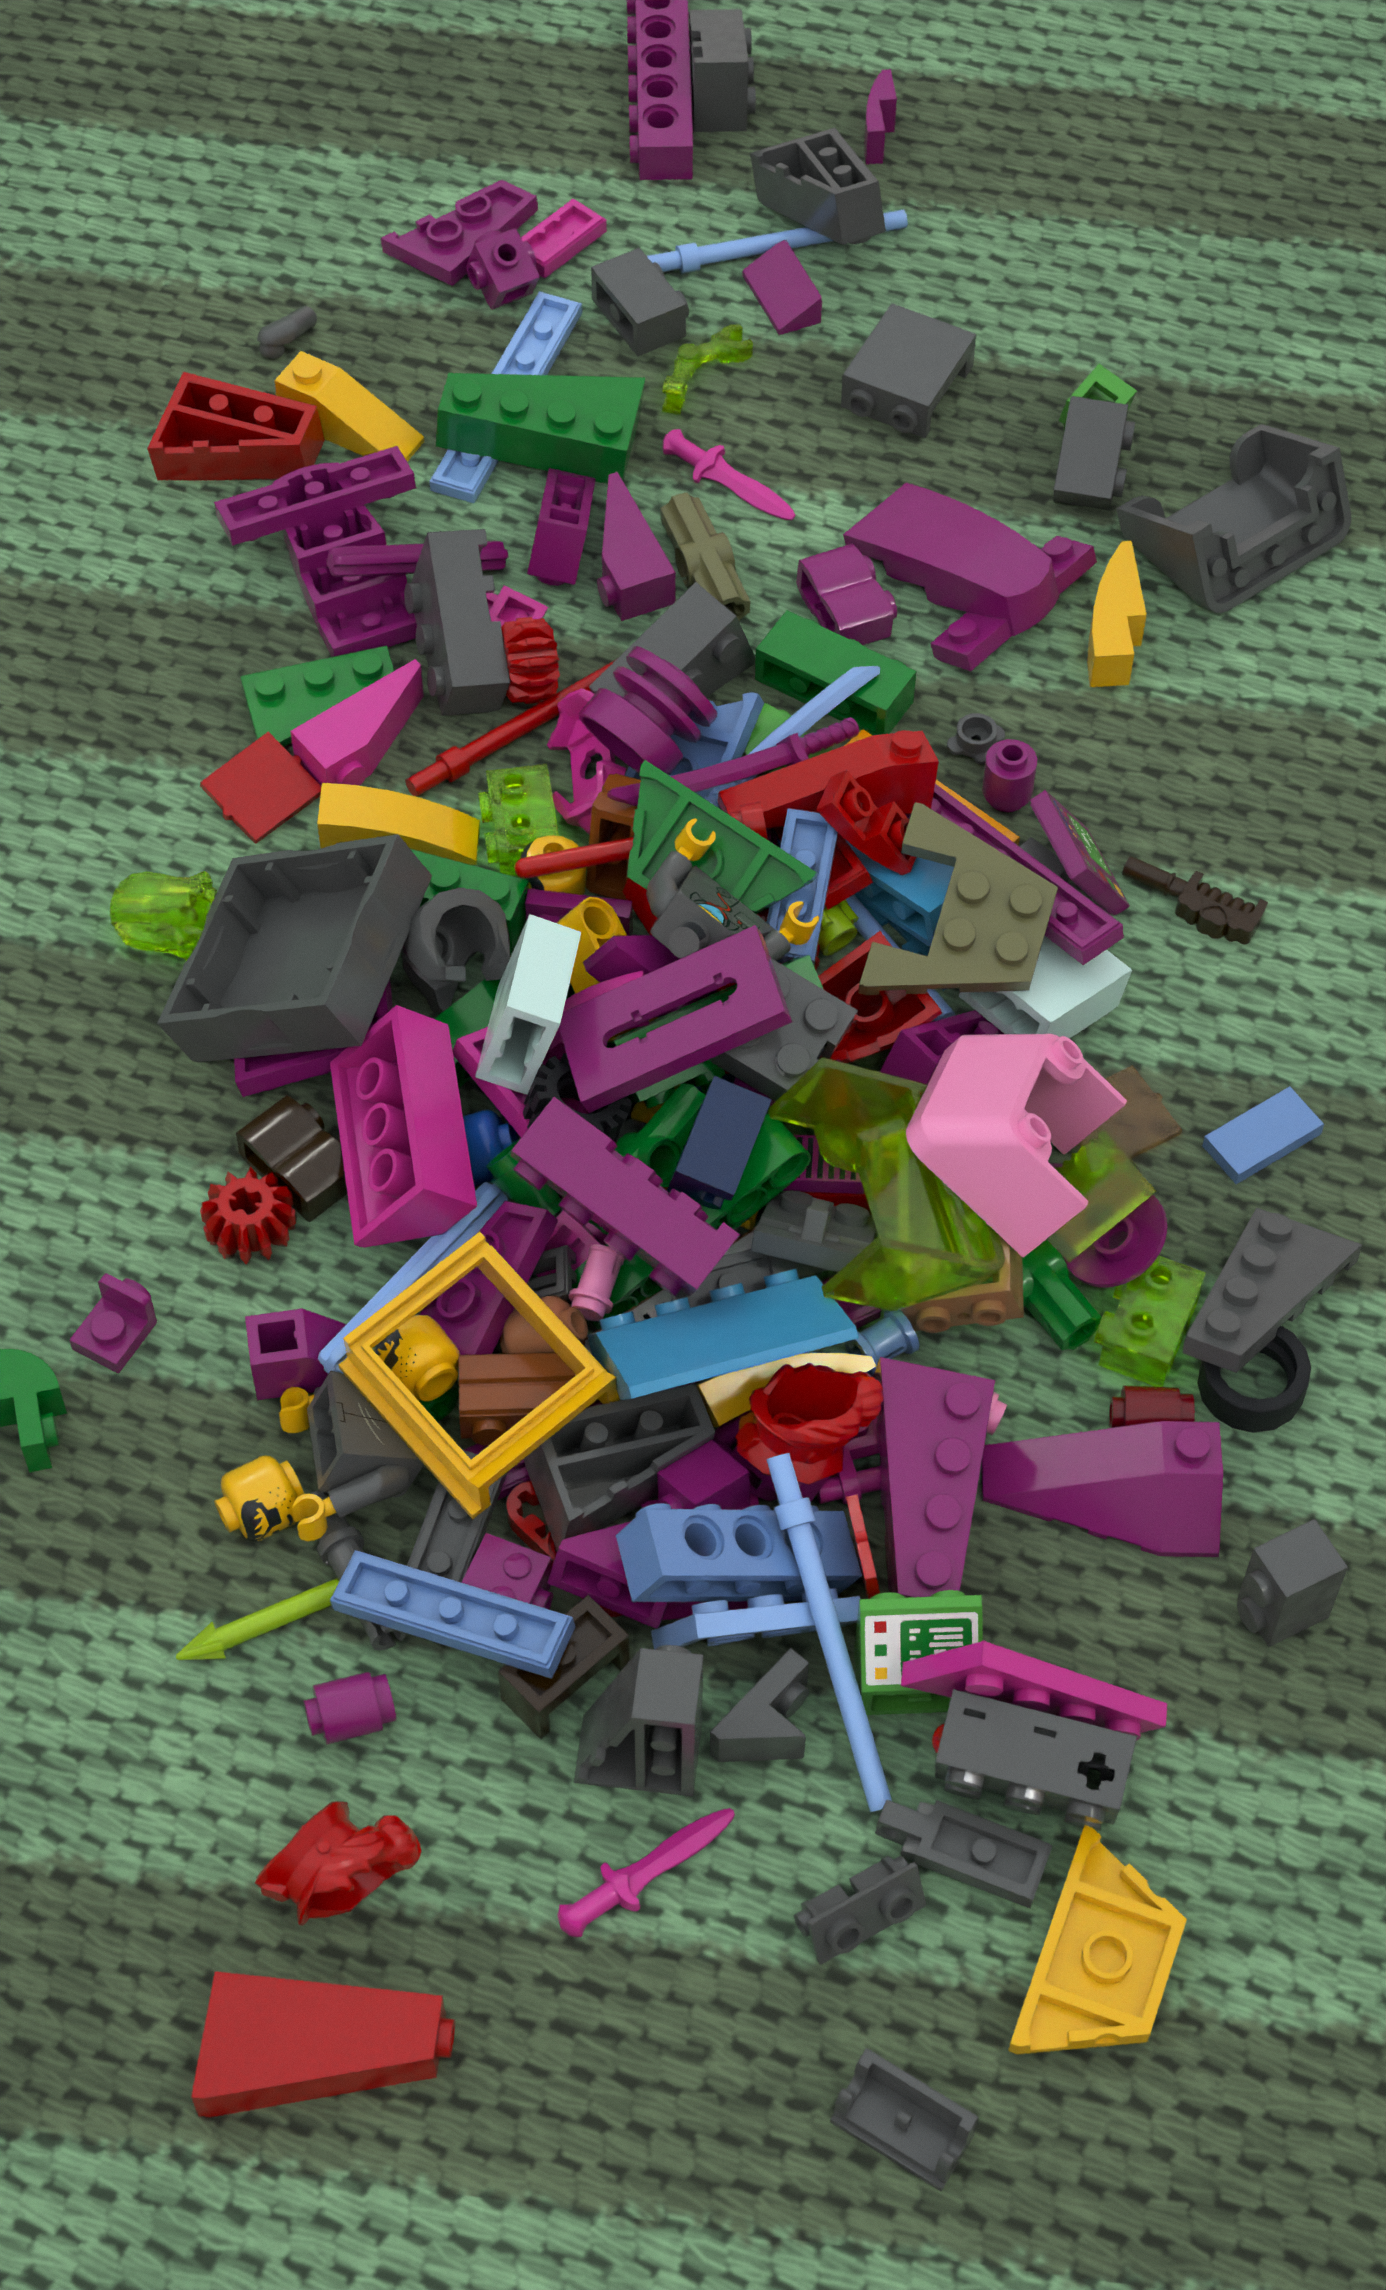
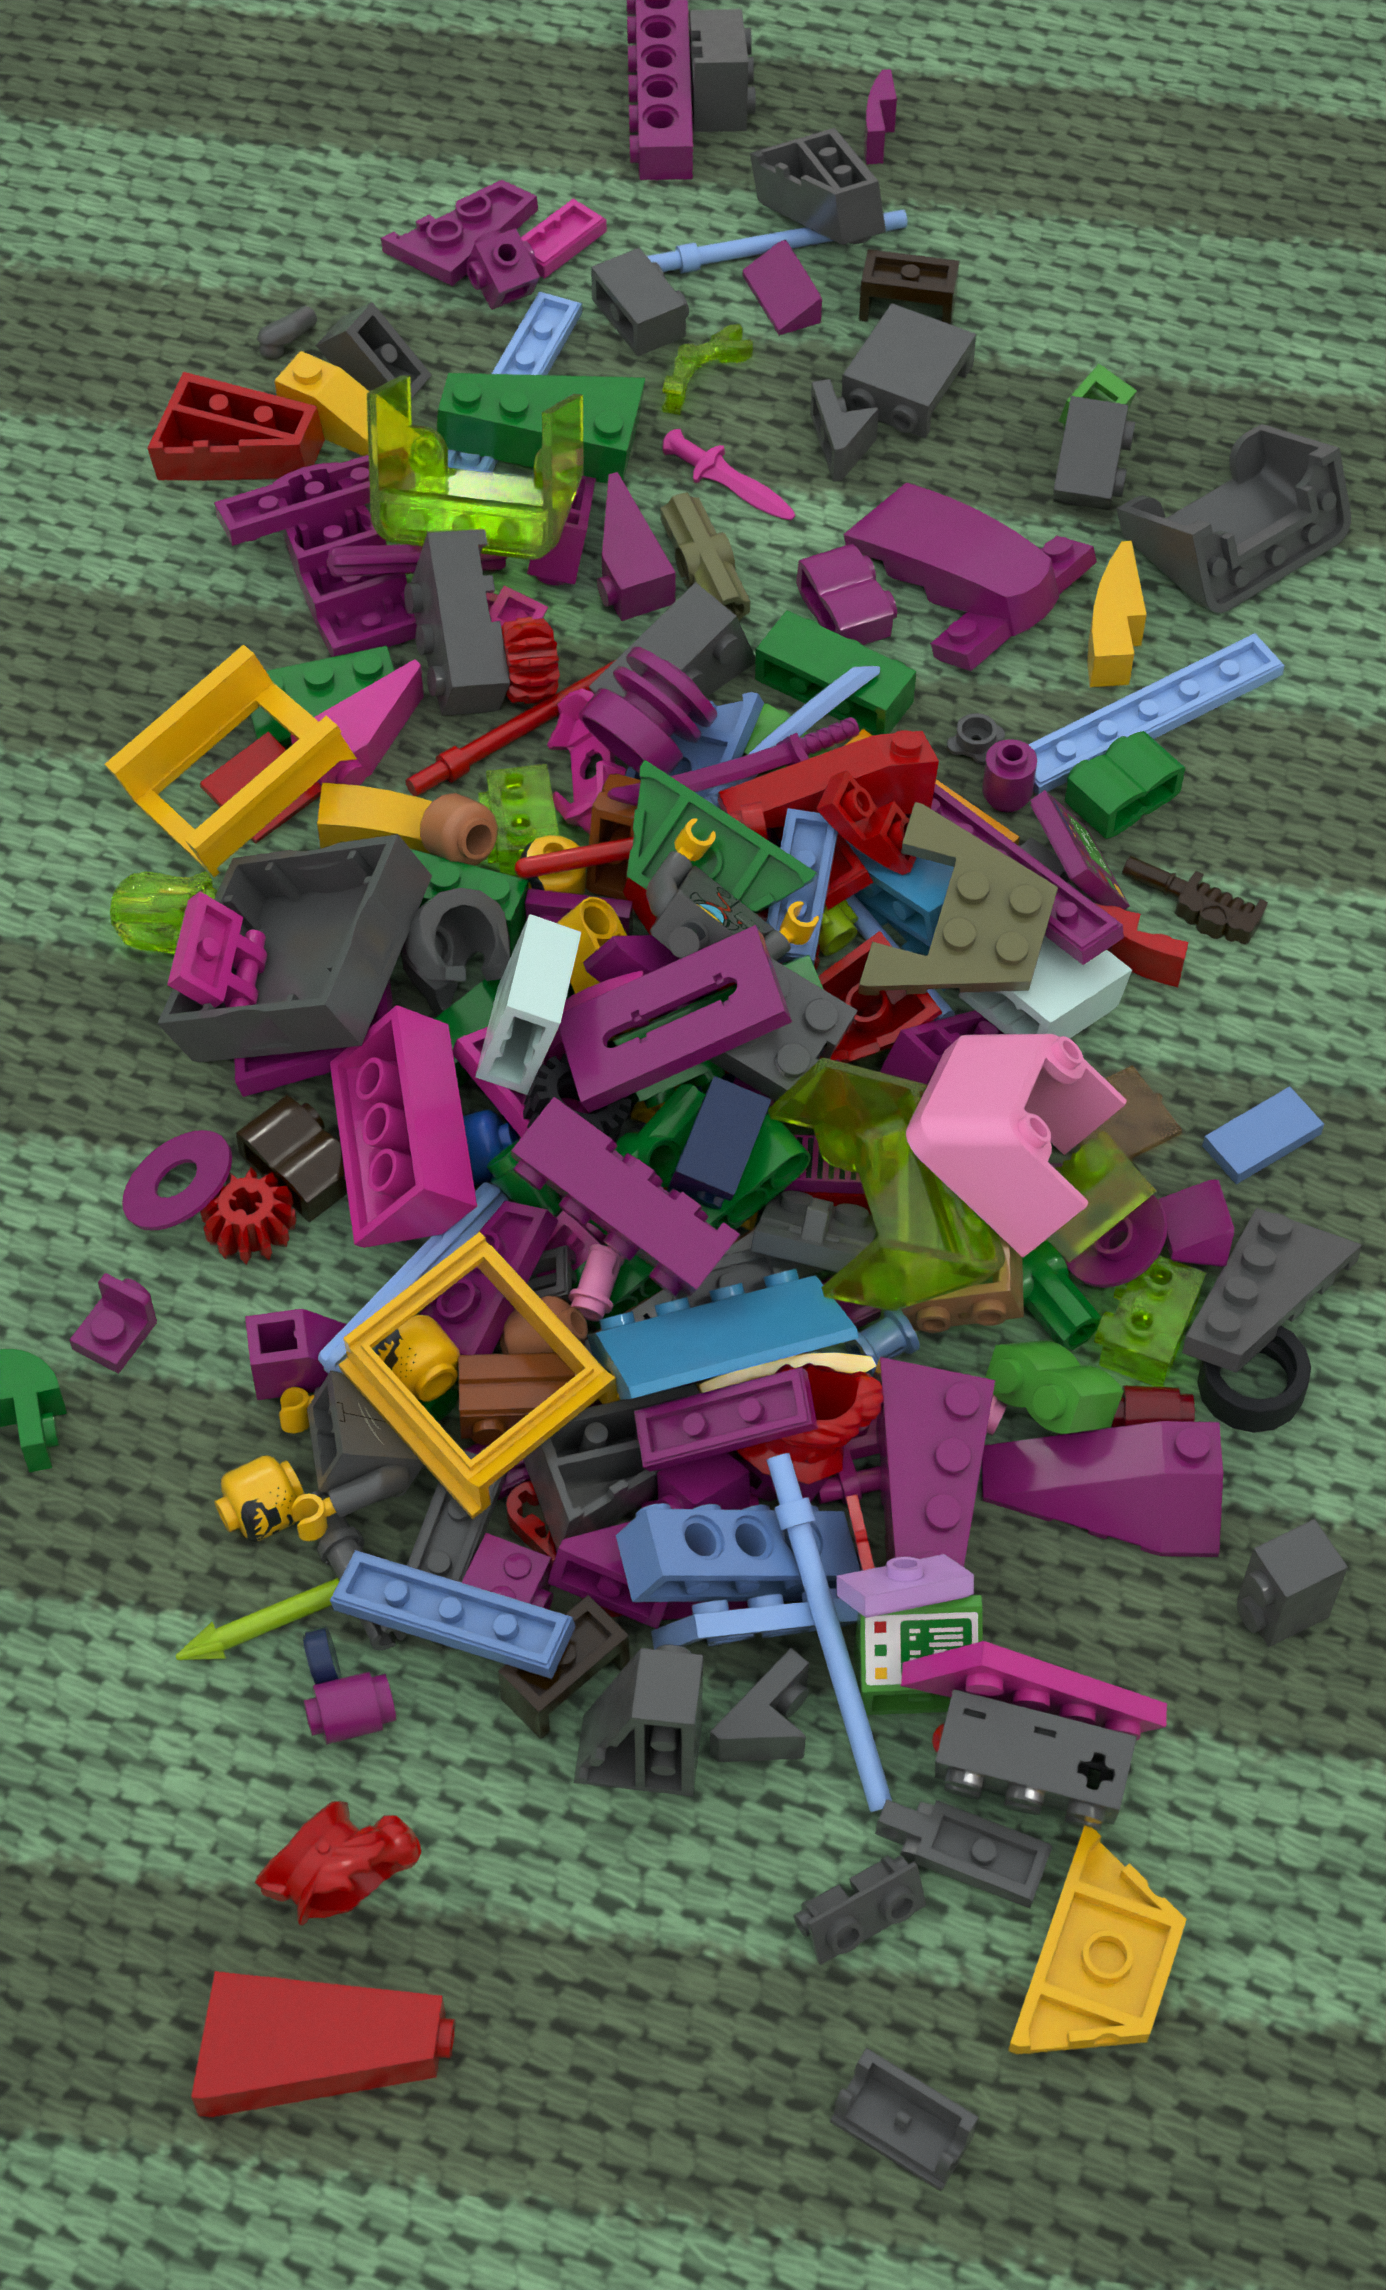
dark pink sword [557,1808,735,1937] -> none
none -> yellow piece [105,644,357,878]
none -> magenta gear [122,1130,232,1231]
none -> dark pink plate [167,891,267,1008]
none -> dark blue tile [303,1626,342,1685]
none -> dark grey slope [316,302,432,406]
none -> clear neon green windscreen [367,375,584,560]
none -> nougat head [420,793,498,866]
none -> magenta tile [634,1367,818,1472]
none -> dark grey slope [810,379,879,482]
none -> lavender plate [837,1554,974,1618]
none -> dark brown panel [859,249,960,325]
none -> bright green brick [985,1340,1123,1434]
none -> light blue tile [1028,633,1285,795]
none -> green brick [1064,731,1185,839]
none -> red slope [1096,904,1189,988]
none -> magenta slope [1158,1179,1234,1267]

